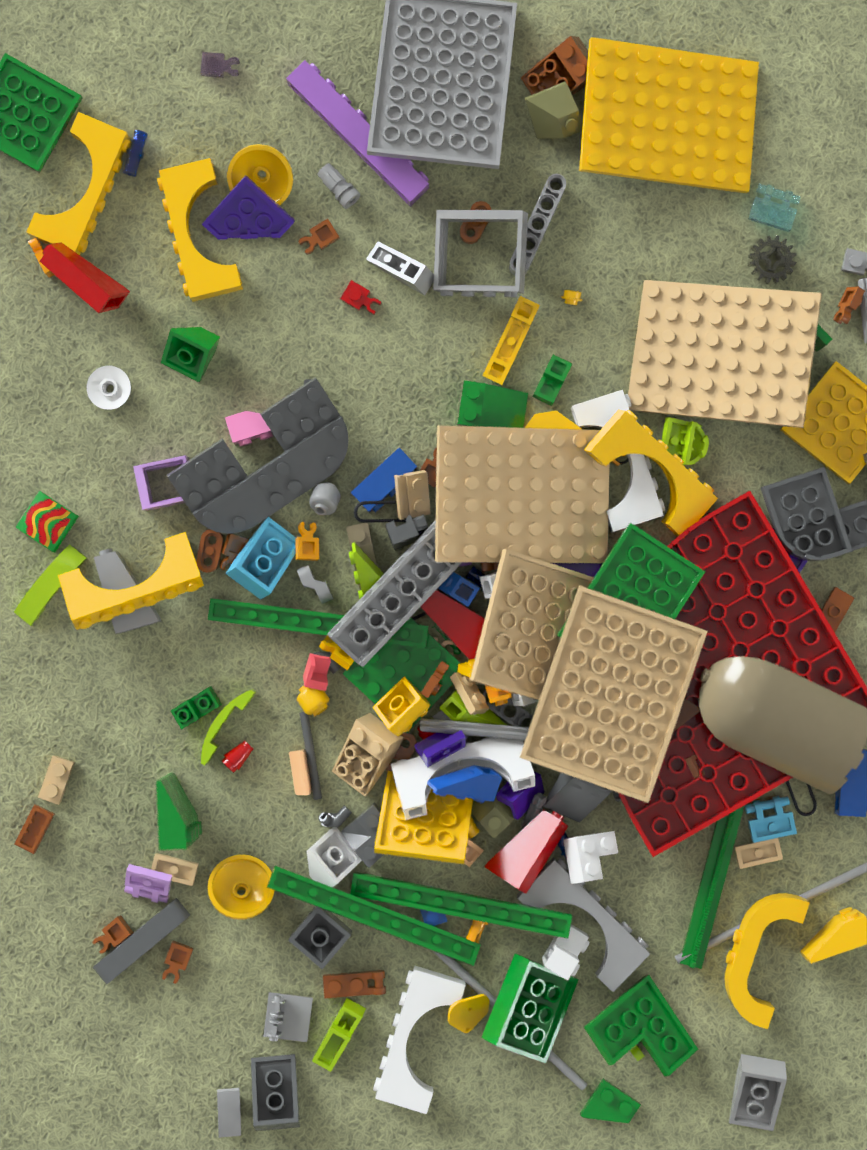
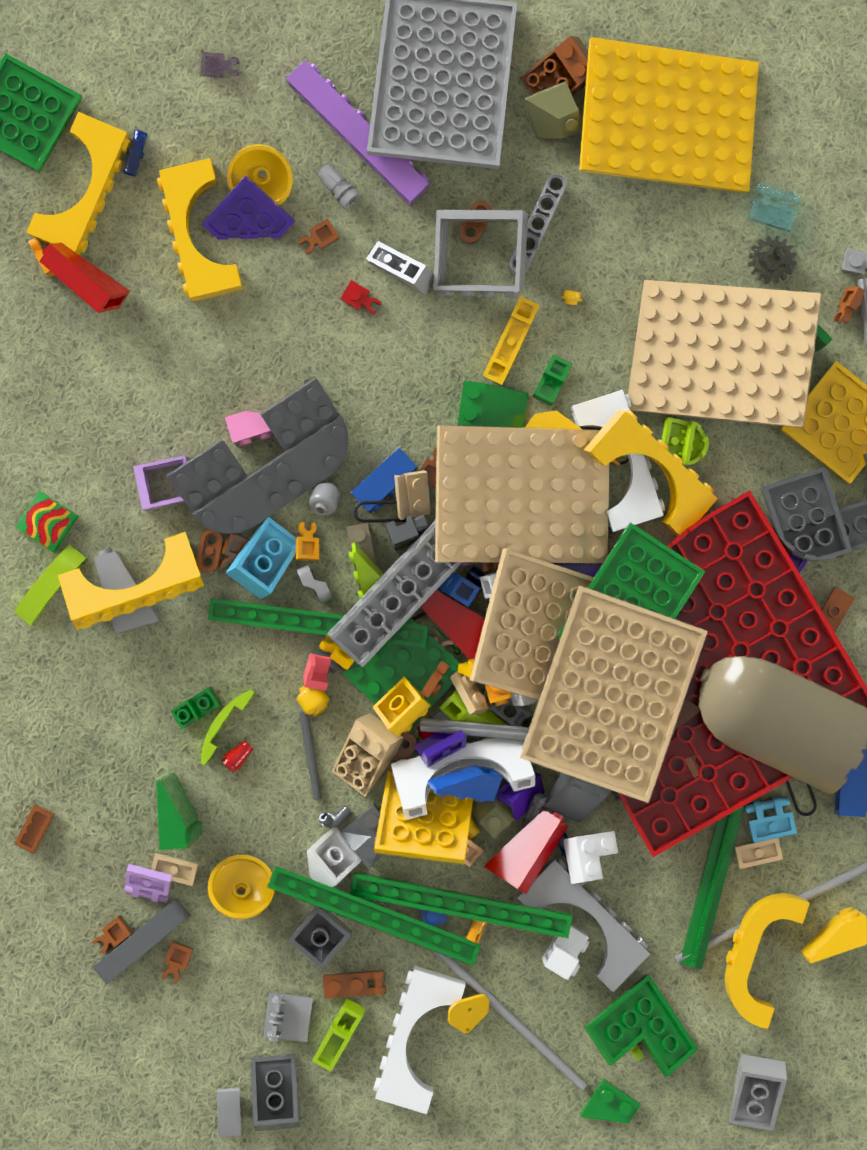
tan plate [38,755,75,805] -> none
white dish [87,366,131,410] -> none
green slope [161,327,220,382] -> none
light nougat slope [289,749,312,795] -> none
green slope [481,953,579,1063] -> none

